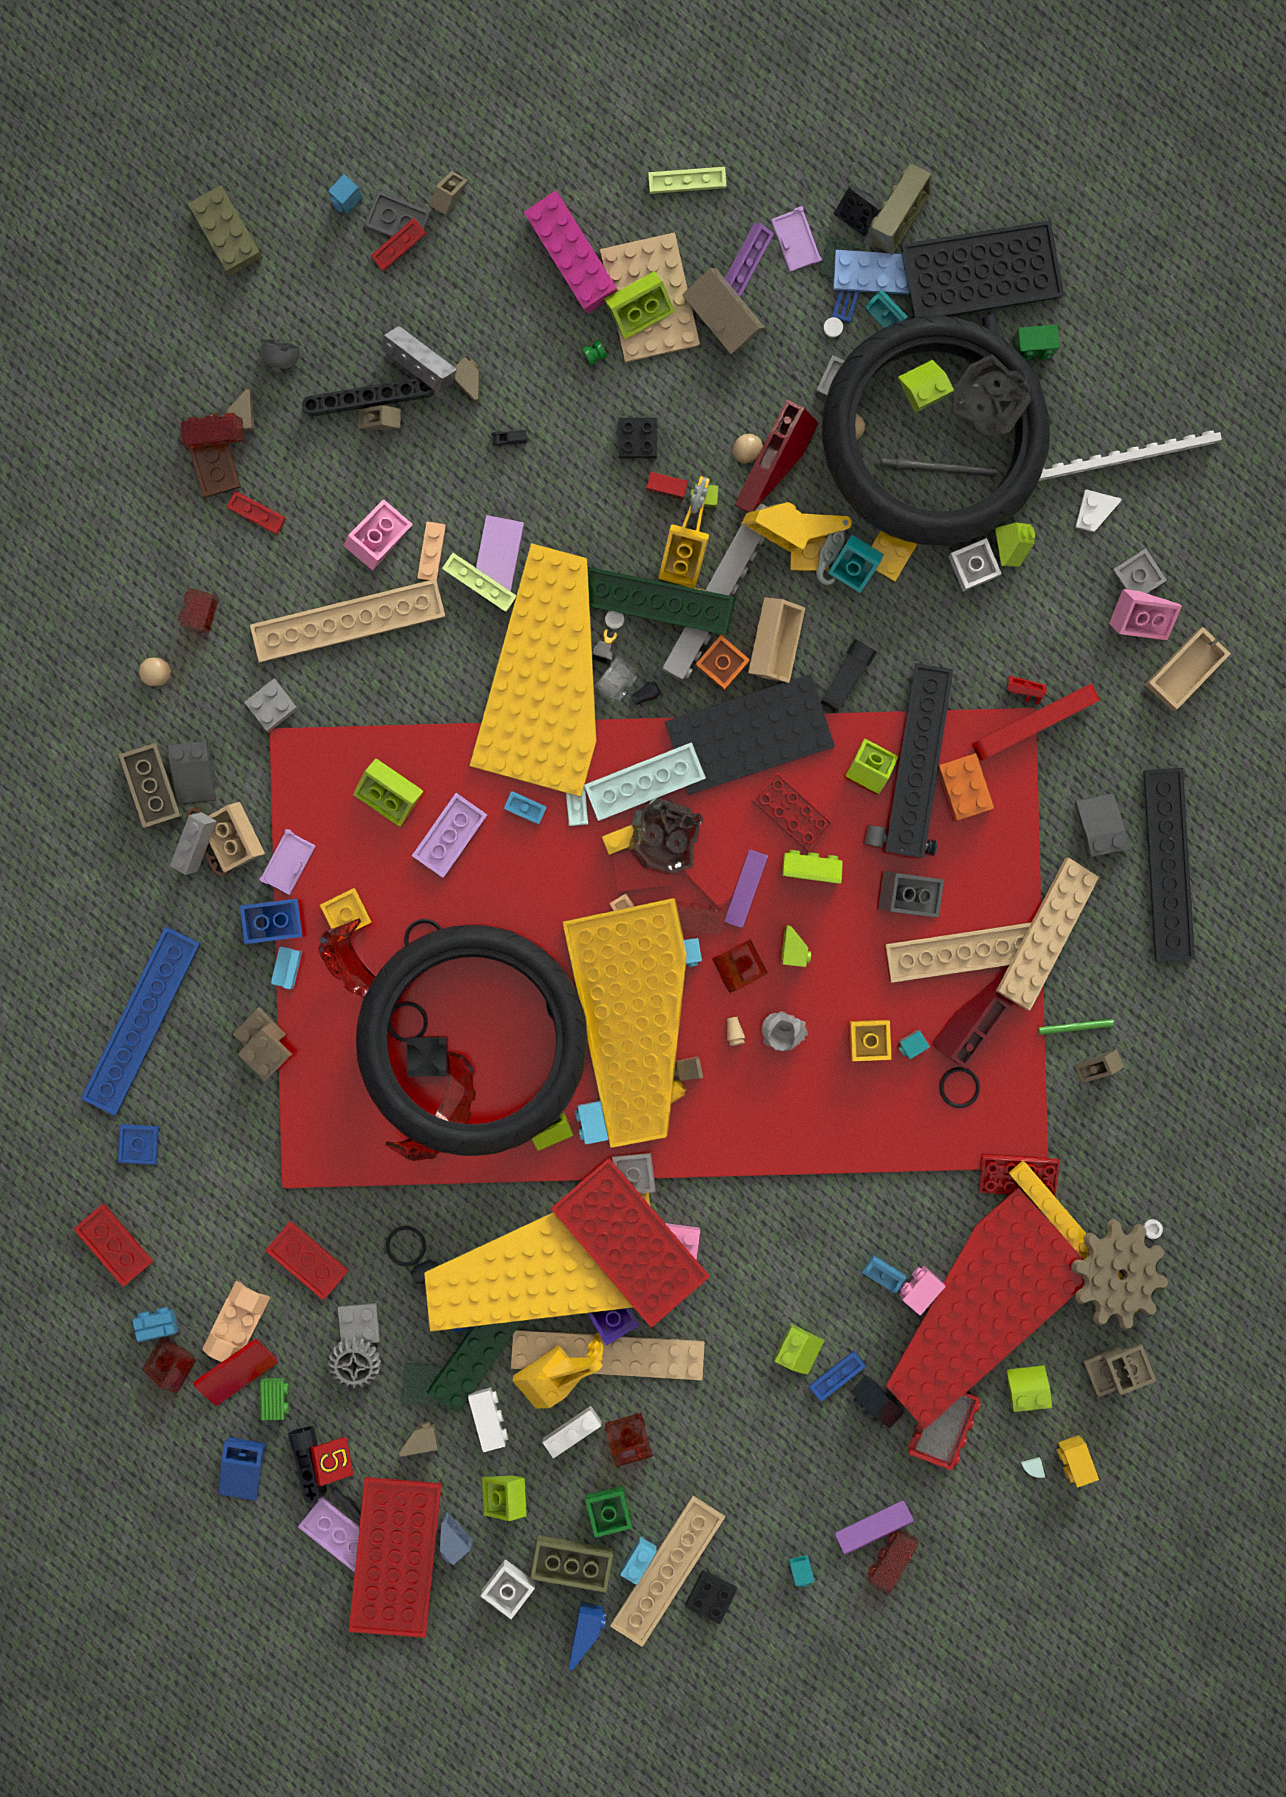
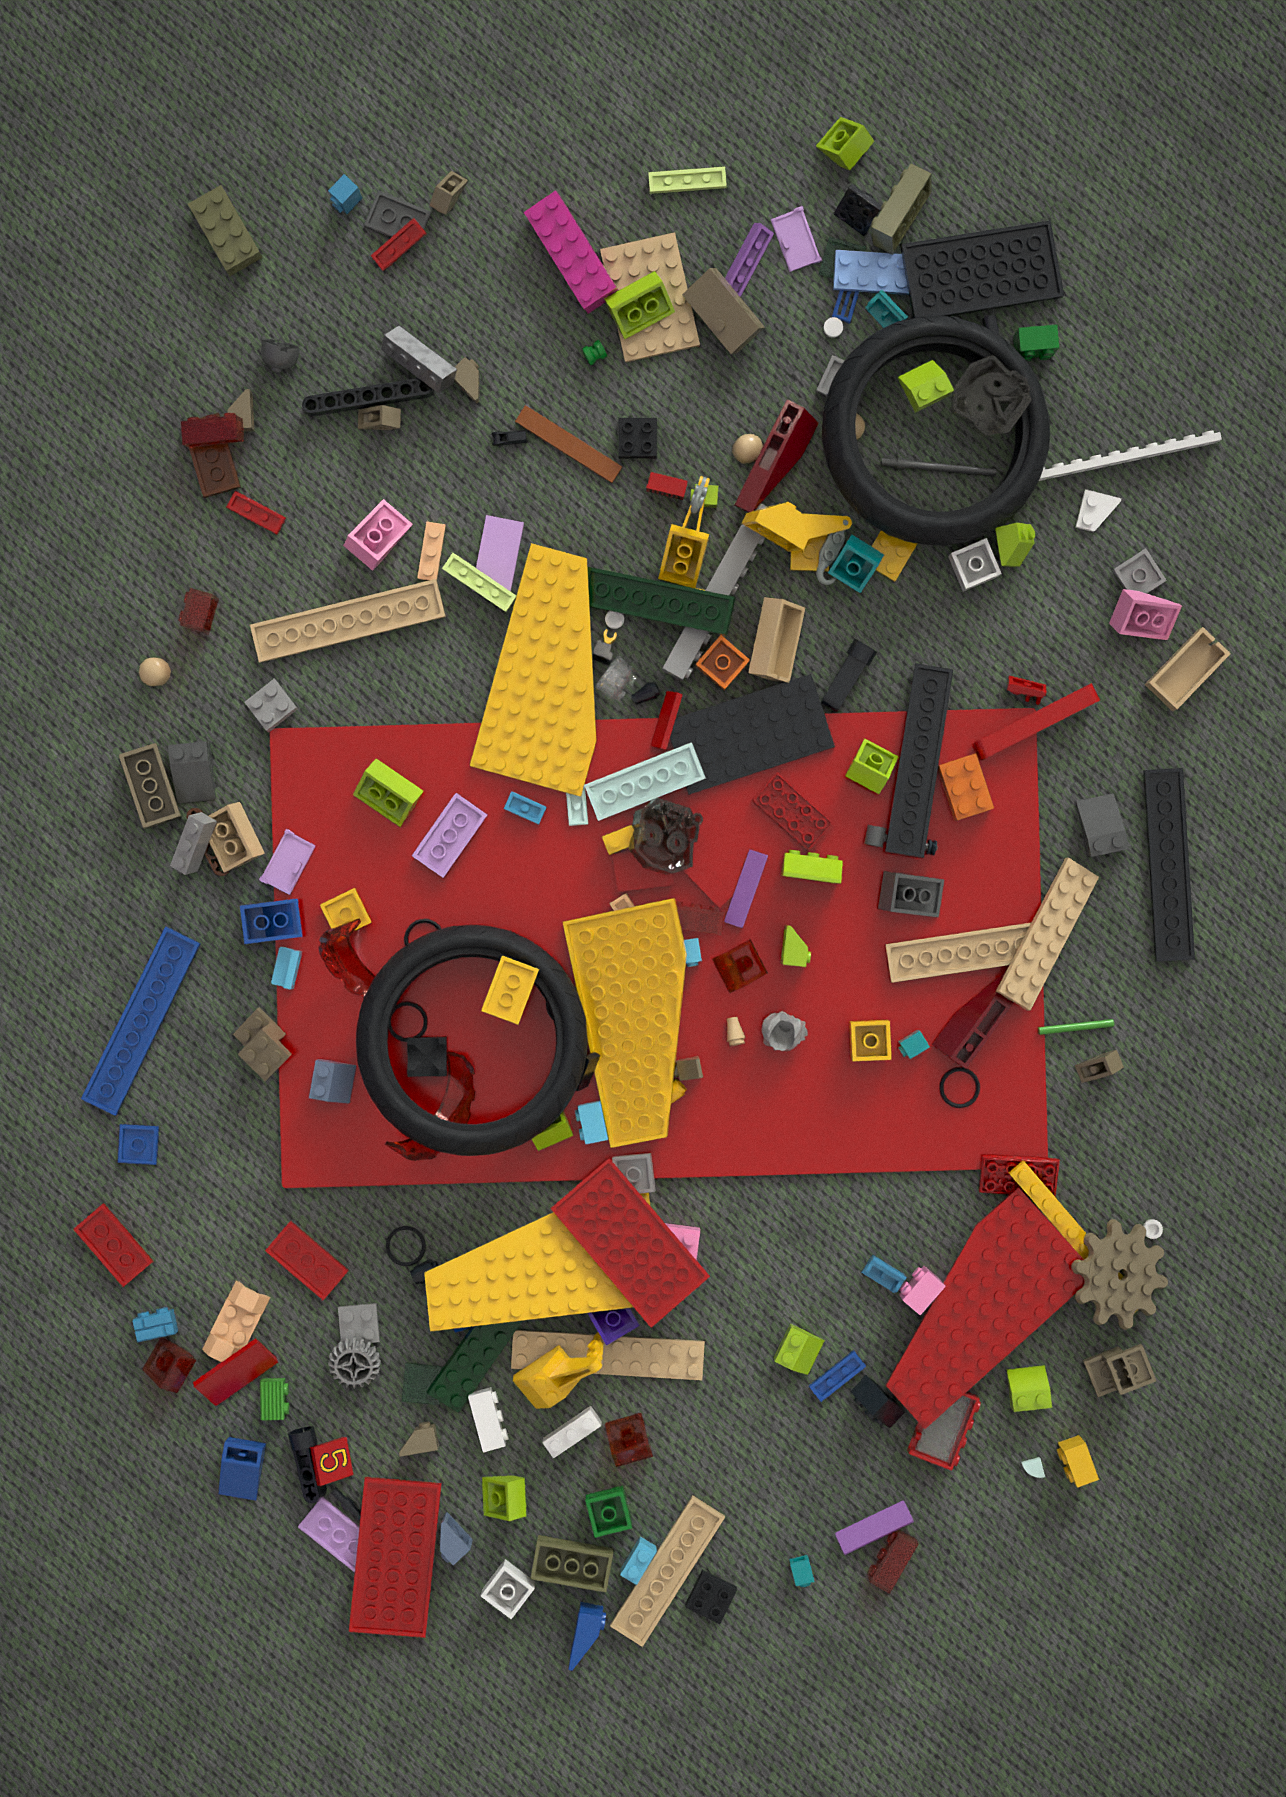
none -> sand blue slope [309,1059,357,1103]
none -> yellow plate [481,956,539,1025]
none -> dark orange tile [515,405,622,483]
none -> black tile [576,1052,601,1092]
none -> red tile [650,691,683,750]
none -> lime slope [816,117,874,170]

